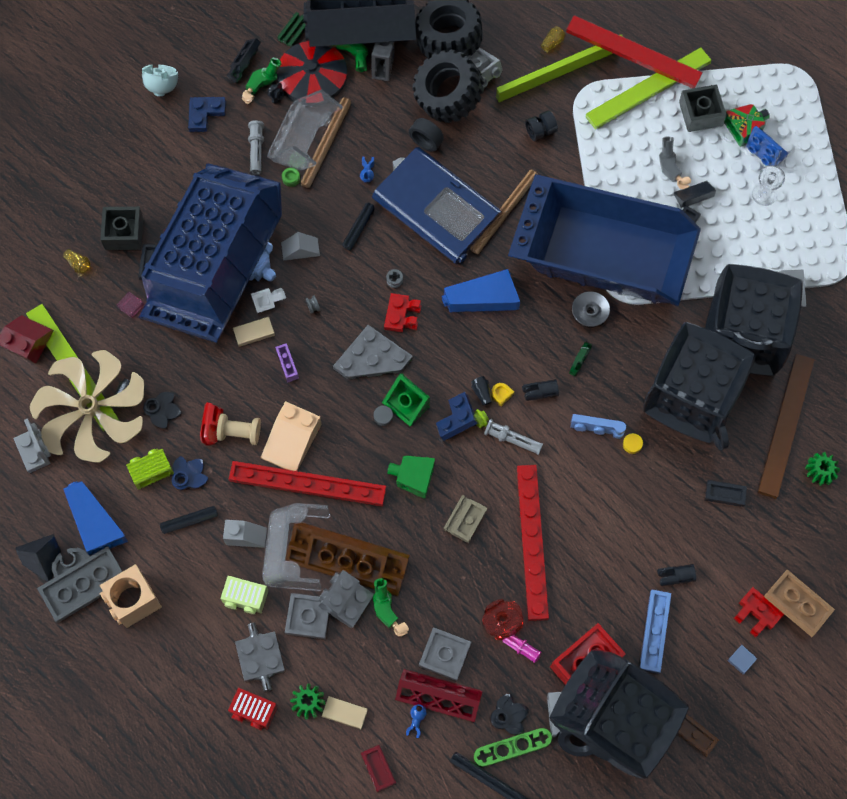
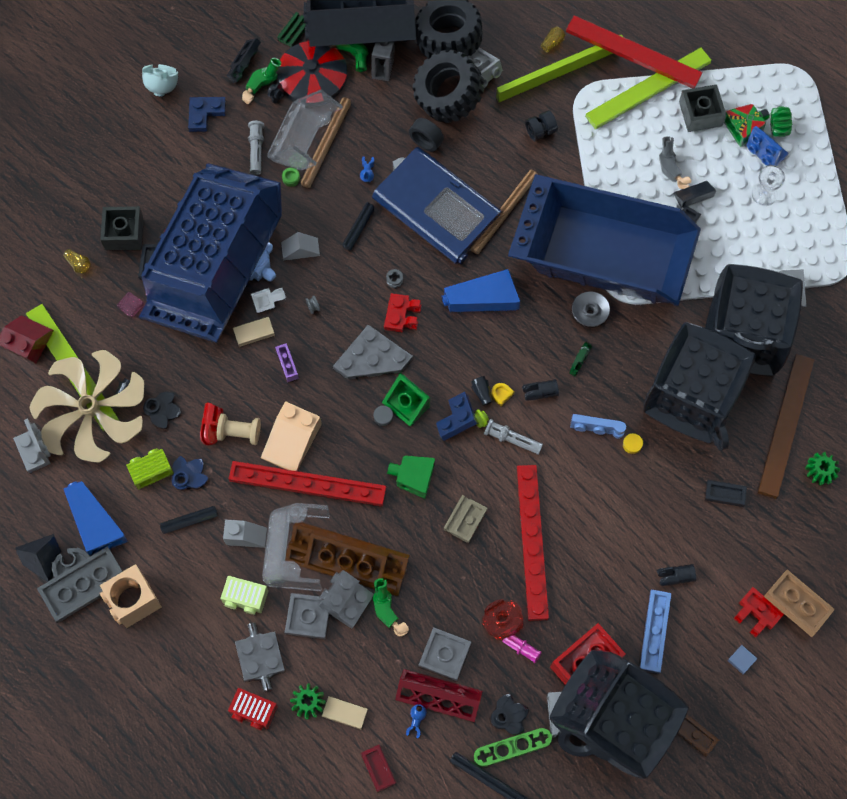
none -> green gear [770,106,793,137]

